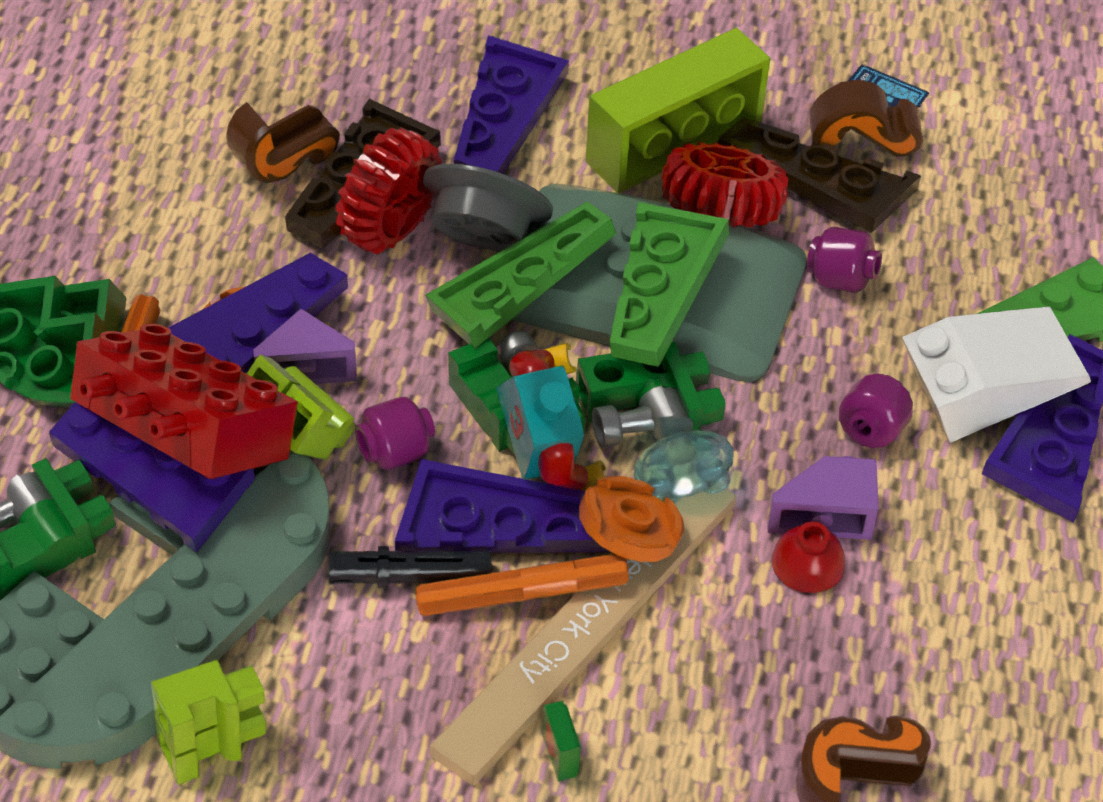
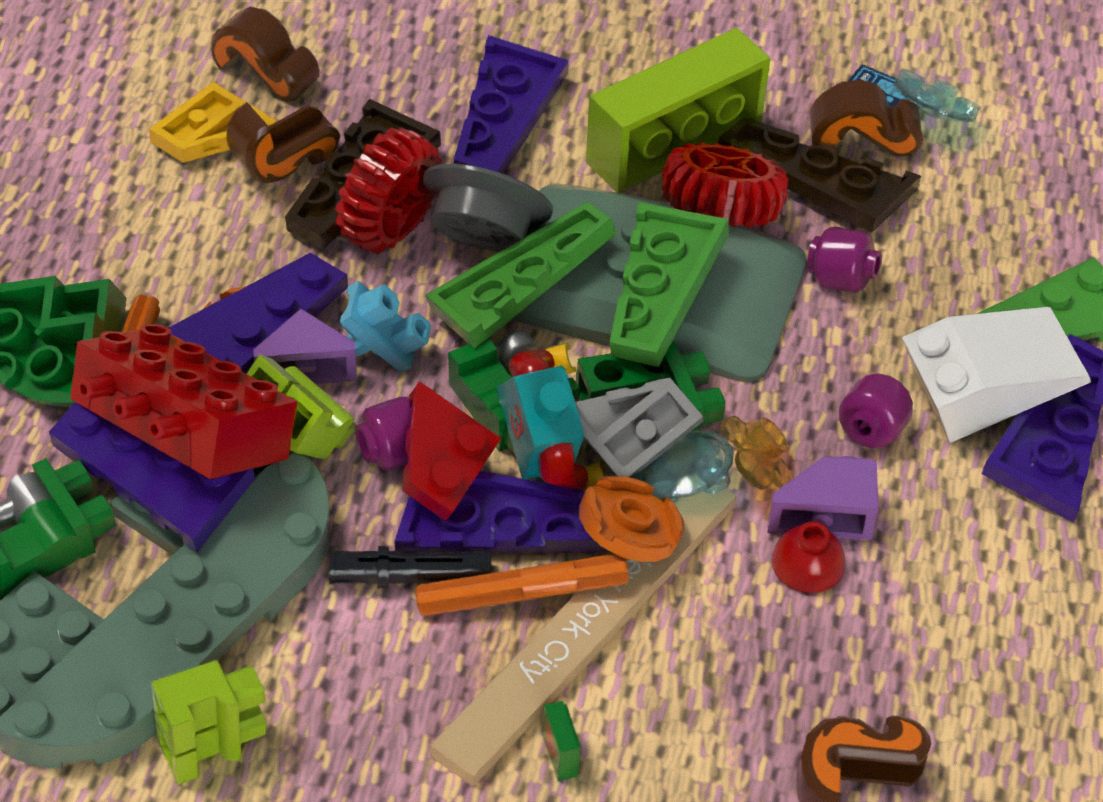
none -> yellow wing [149,82,277,163]
none -> reddish brown animal [211,6,320,101]
none -> medium azure hips [340,281,431,372]
none -> red wing [402,381,501,521]
none -> light grey wing [574,378,704,478]
none -> clear yellow plate [721,416,795,490]
none -> clear light blue dish [894,69,981,122]

